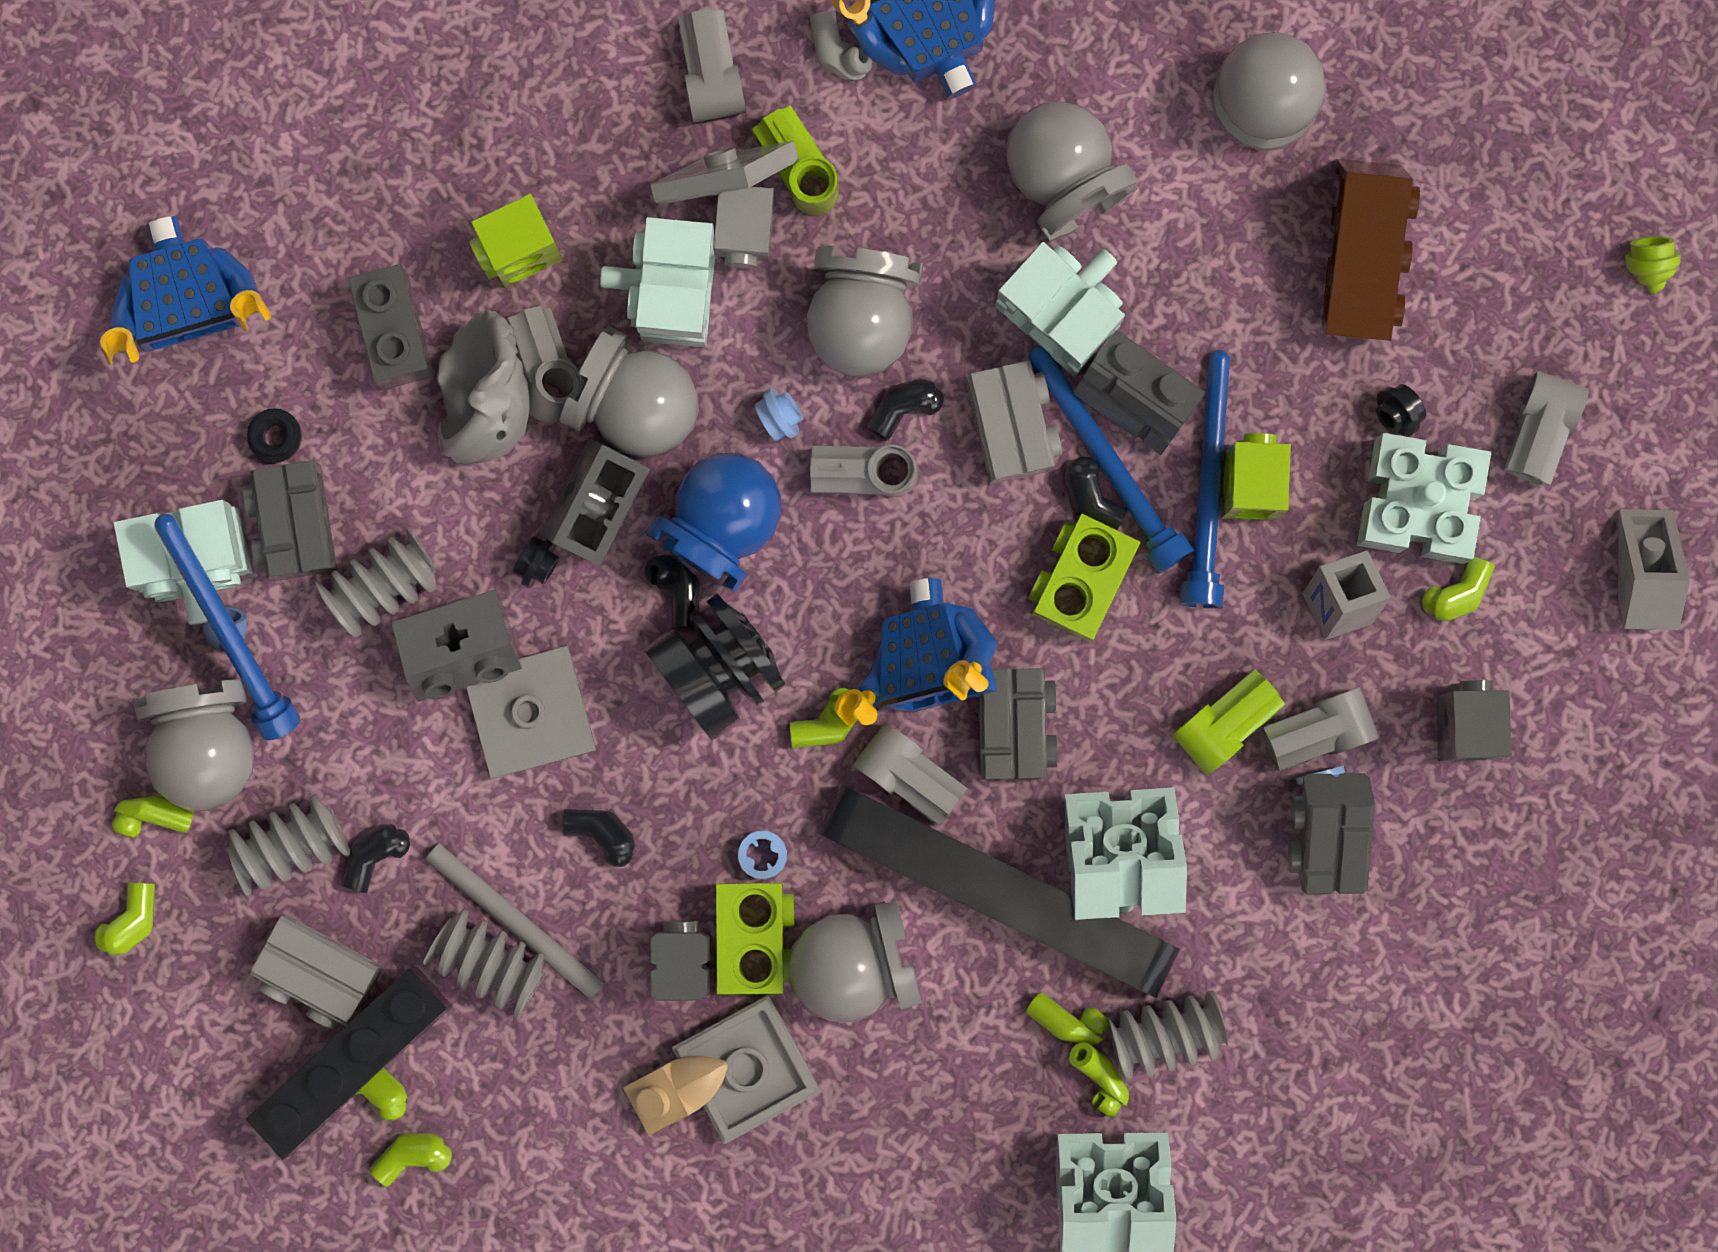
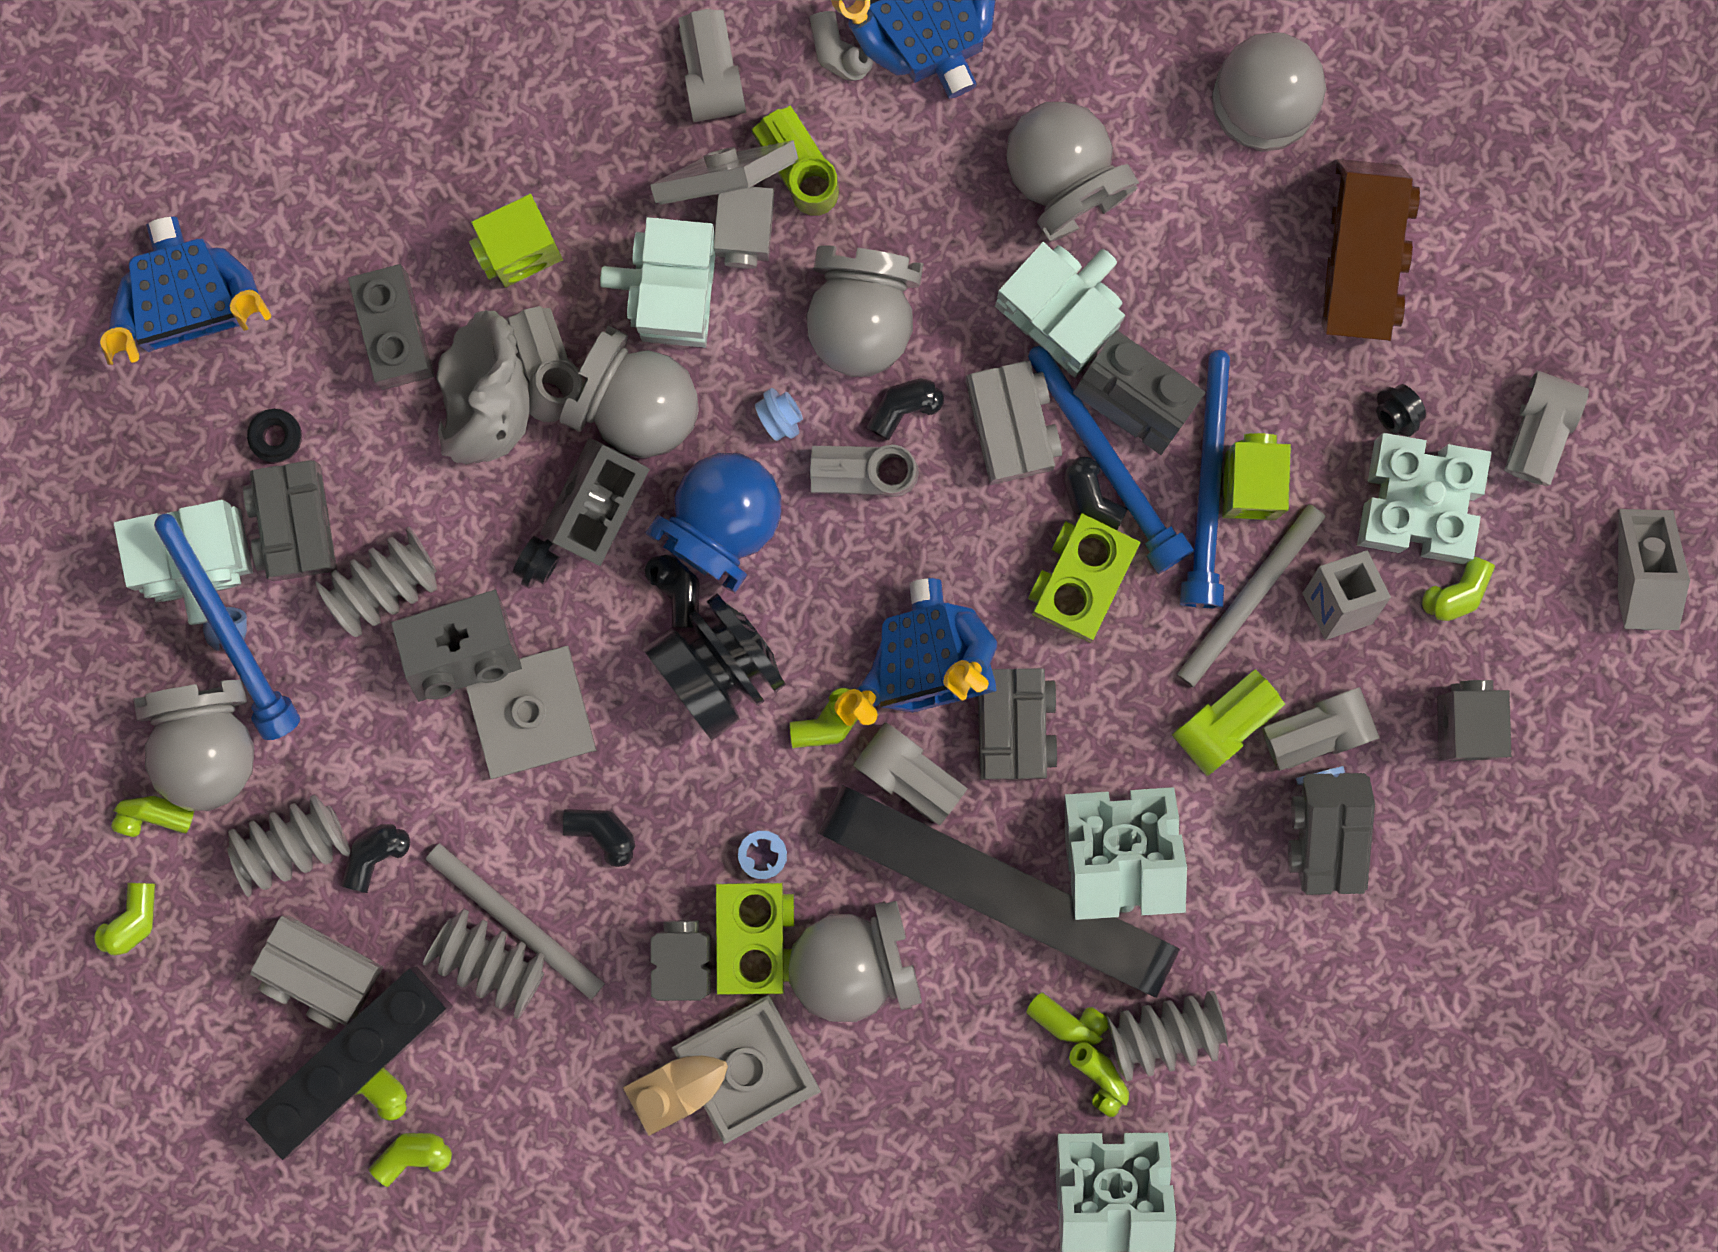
lime plate [1625,236,1681,294] -> none
none -> light grey bar [1177,504,1326,687]

